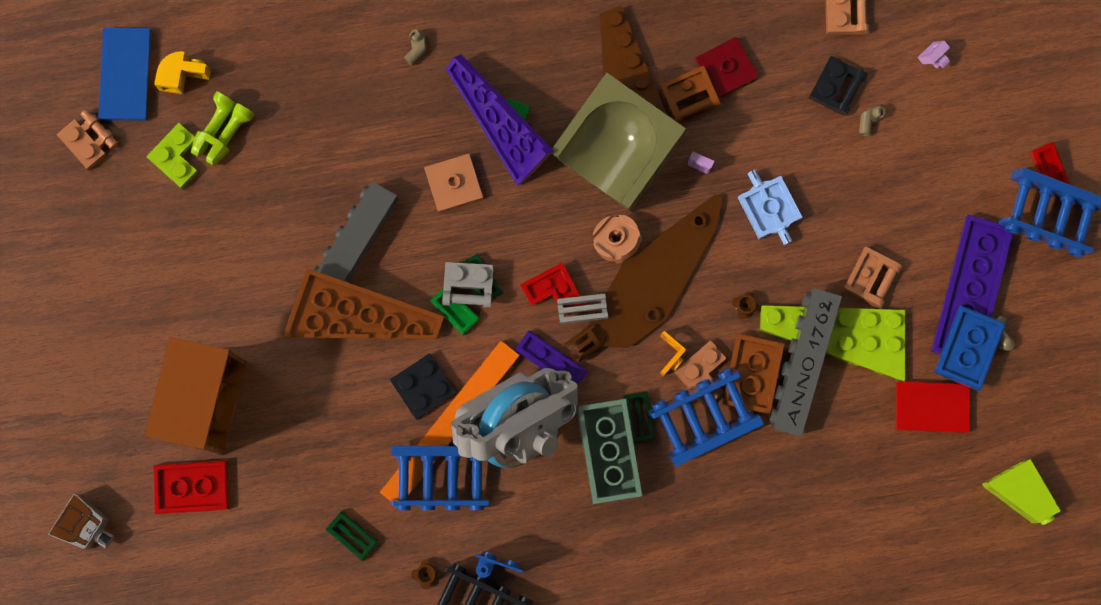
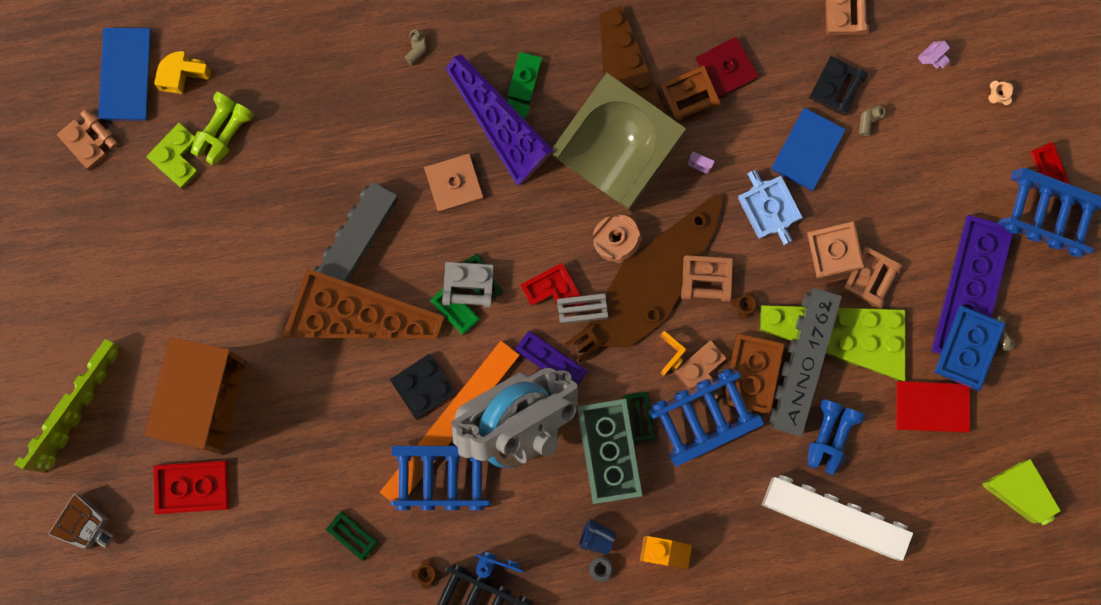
none -> lime wing [14,339,120,473]
none -> green plate [507,52,542,103]
none -> dark blue piece [578,518,616,555]
none -> dark grey plate [589,557,614,582]
none -> light orange slope [640,536,692,570]
none -> nougat plate [681,256,732,302]
none -> white brick [762,475,913,561]
none -> blue tile [770,108,846,191]
none -> nougat plate [807,221,865,279]
none -> blue piece [808,399,866,475]
none -> light nougat plate [988,81,1013,105]

